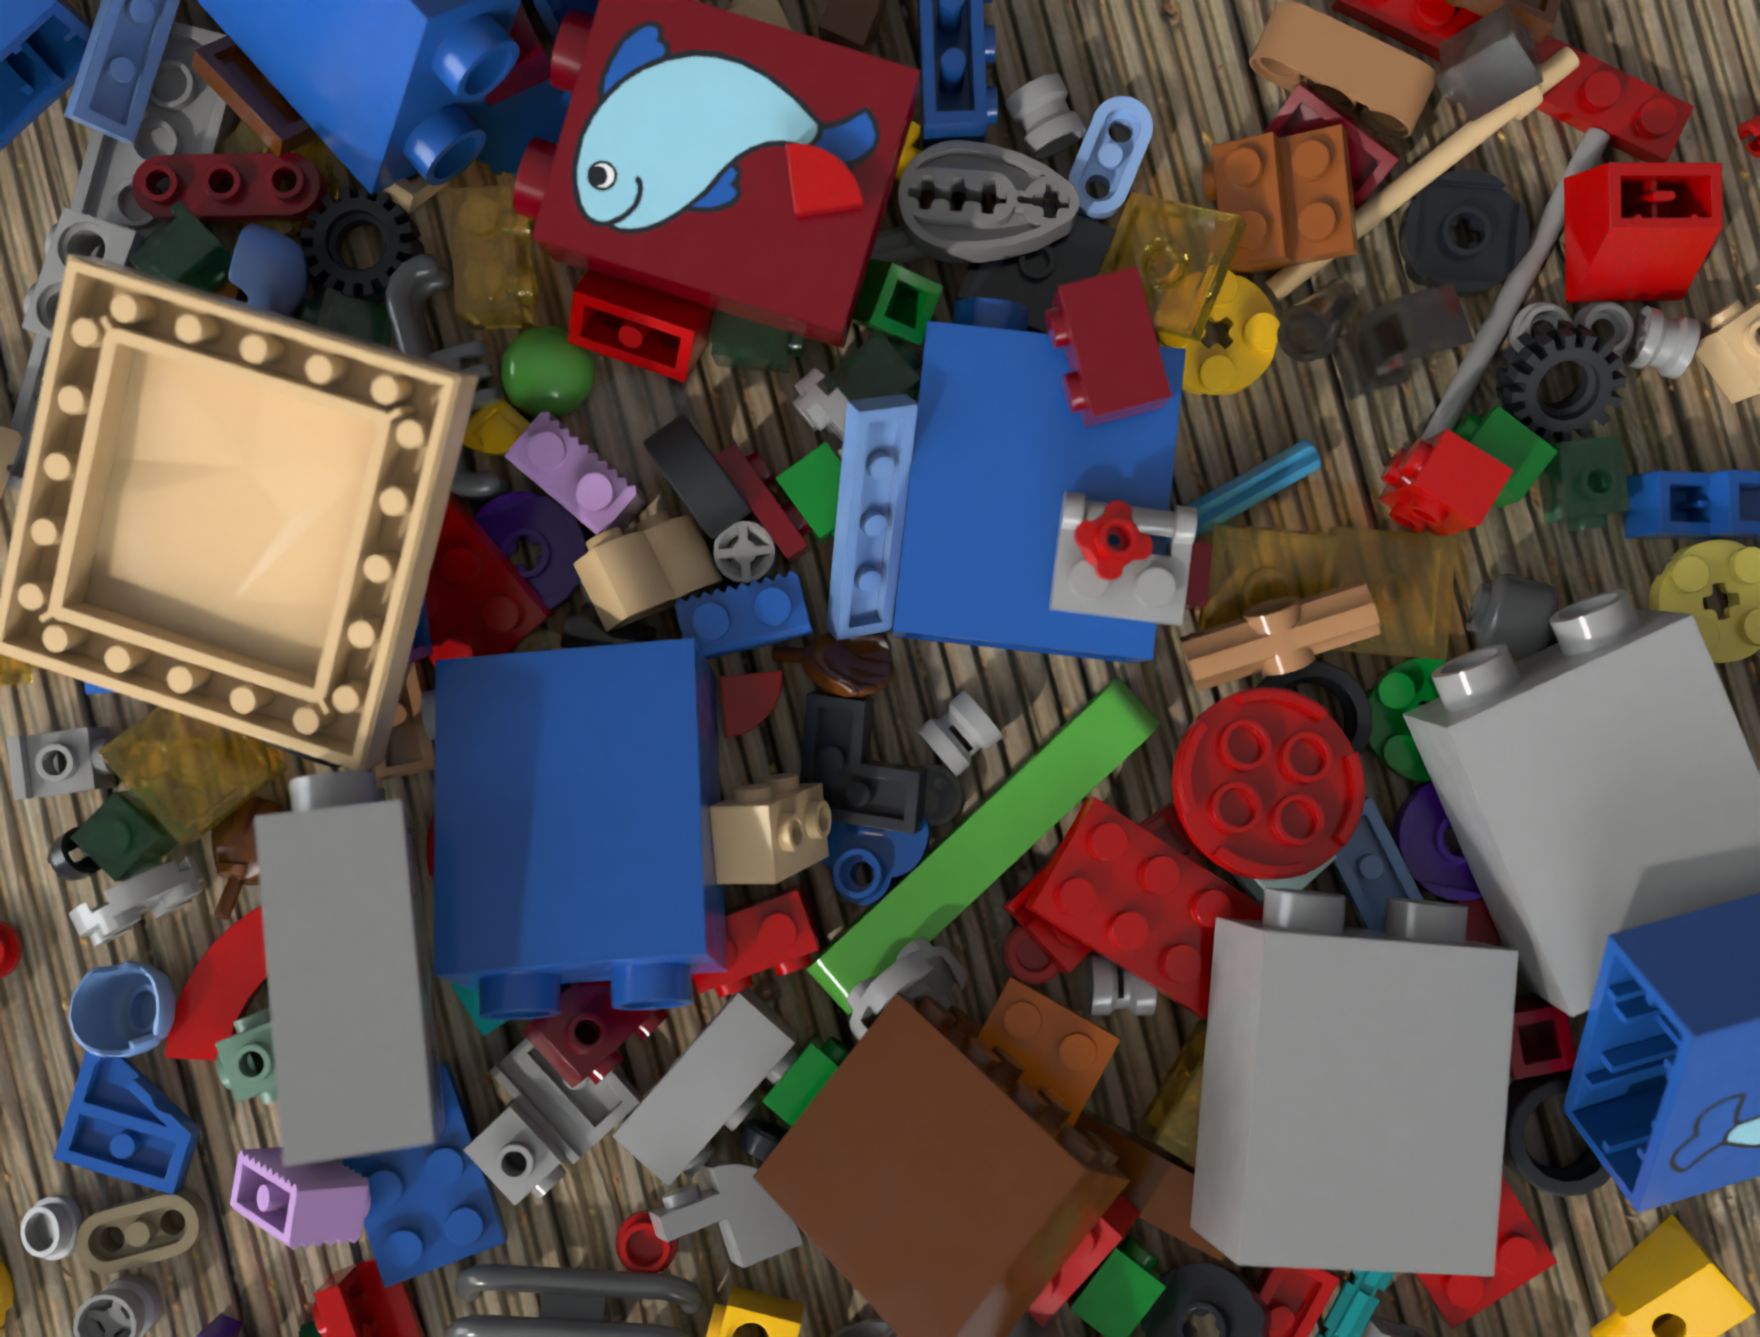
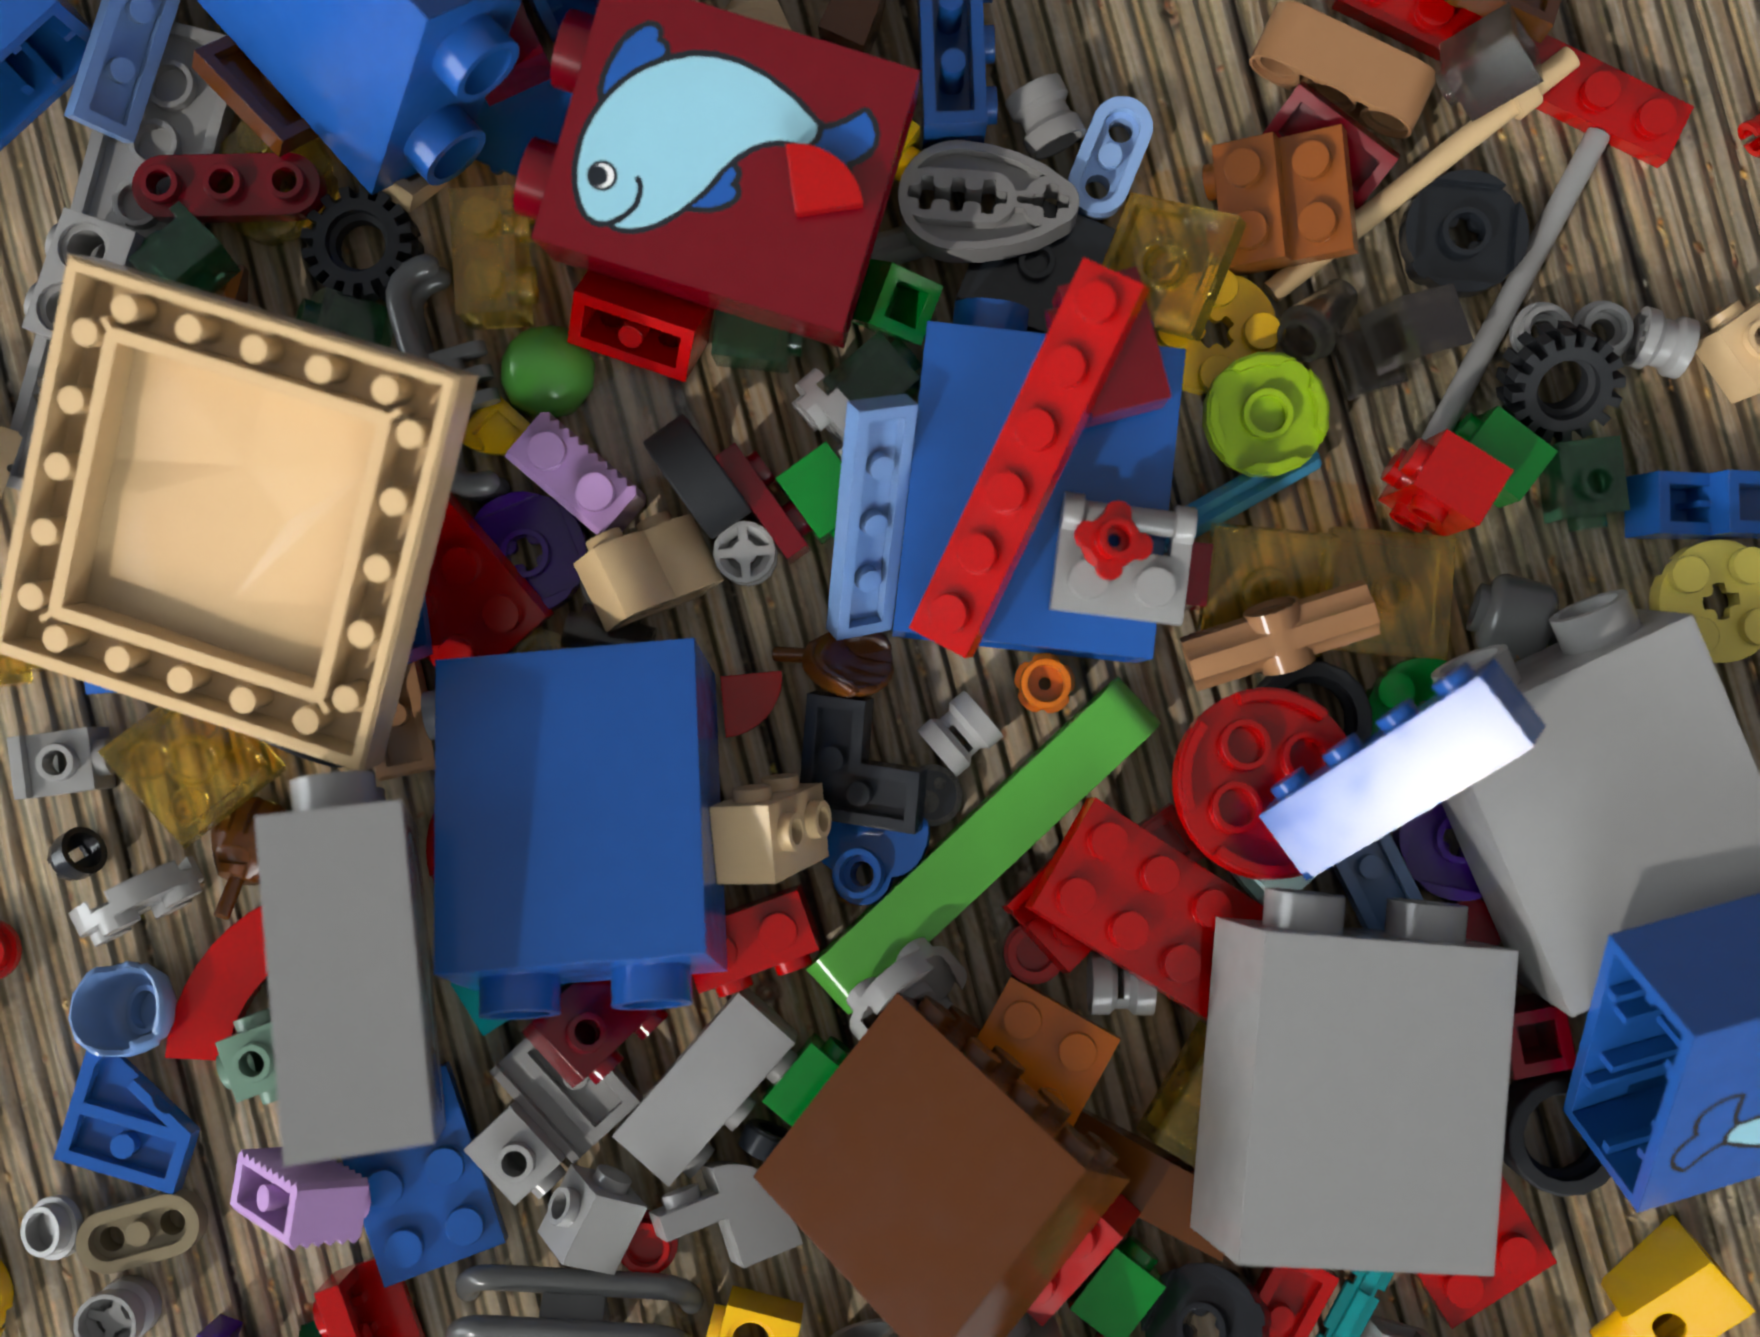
clear green brick [70,789,189,882] -> none
medium blue hair [229,223,309,317] -> none
blue brick [675,570,814,660] -> none
red slope [1564,162,1723,303] -> none
none -> light grey brick [537,1164,648,1275]
none -> red plate [909,257,1150,658]
none -> orange plate [1014,653,1075,714]
none -> lime tile [1202,352,1330,478]
none -> brick [1259,658,1546,881]

